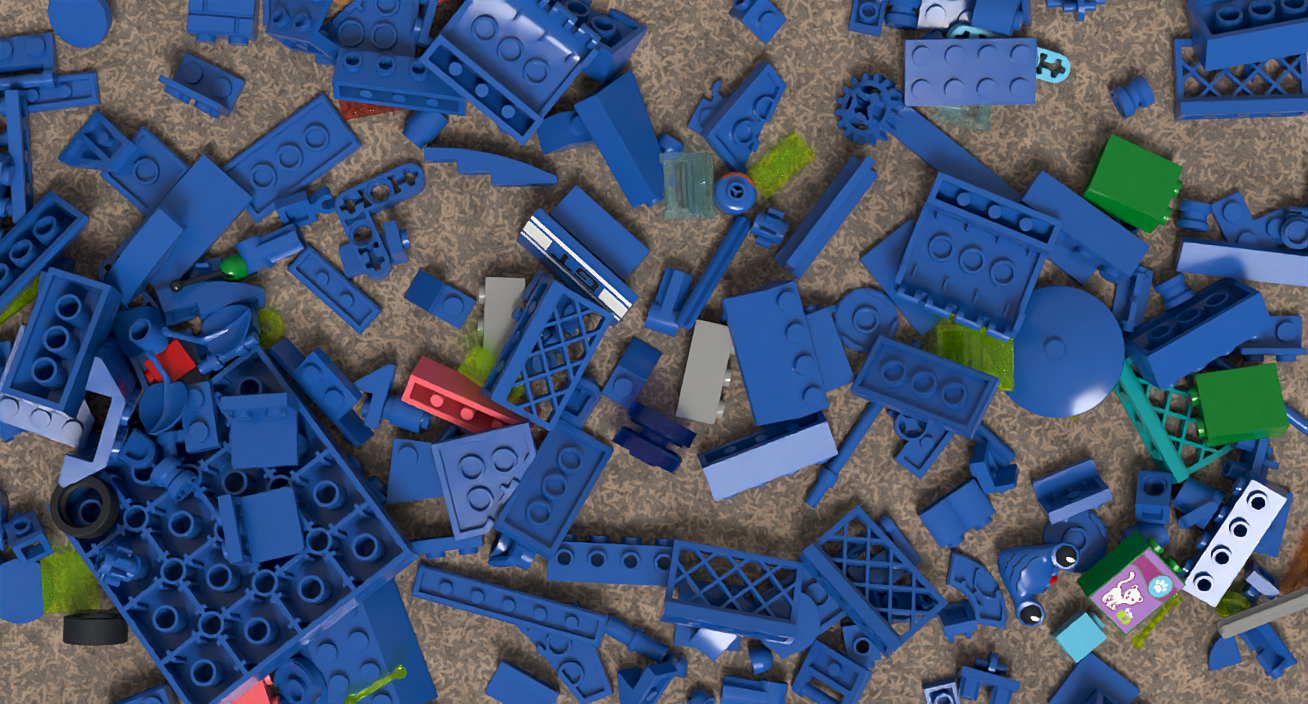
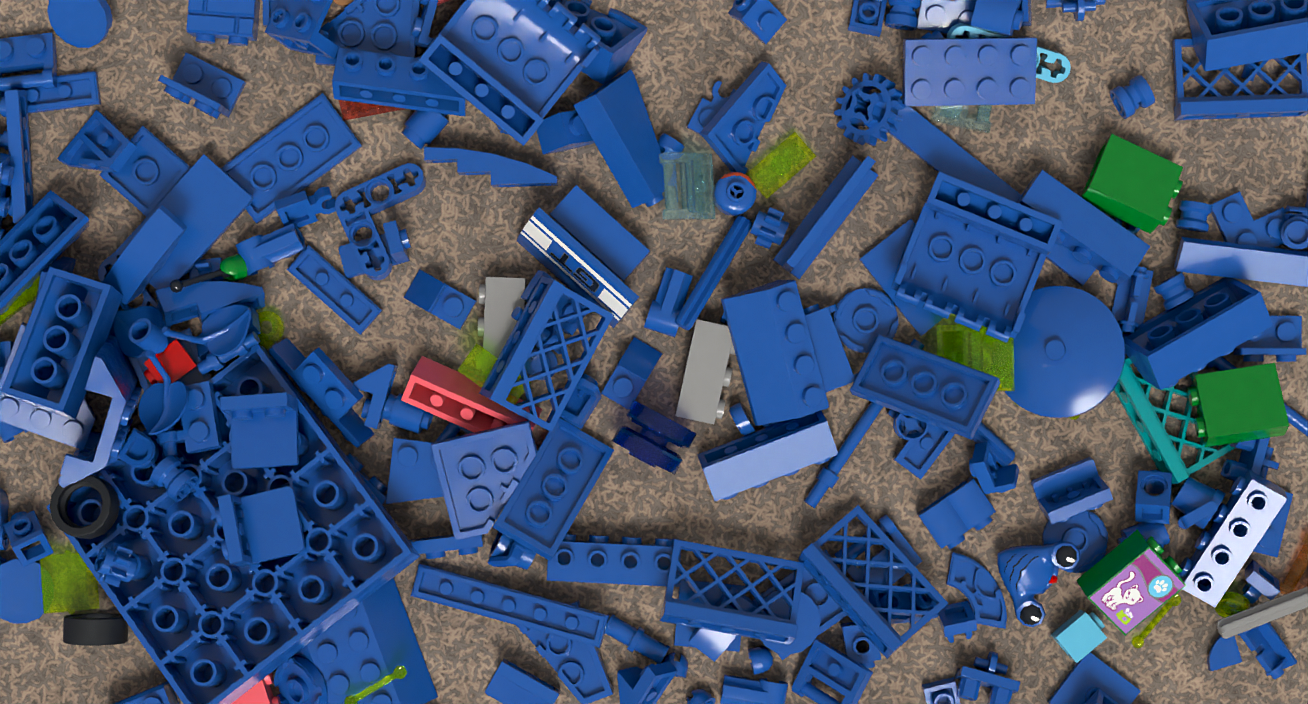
none -> blue tile [729,402,756,436]

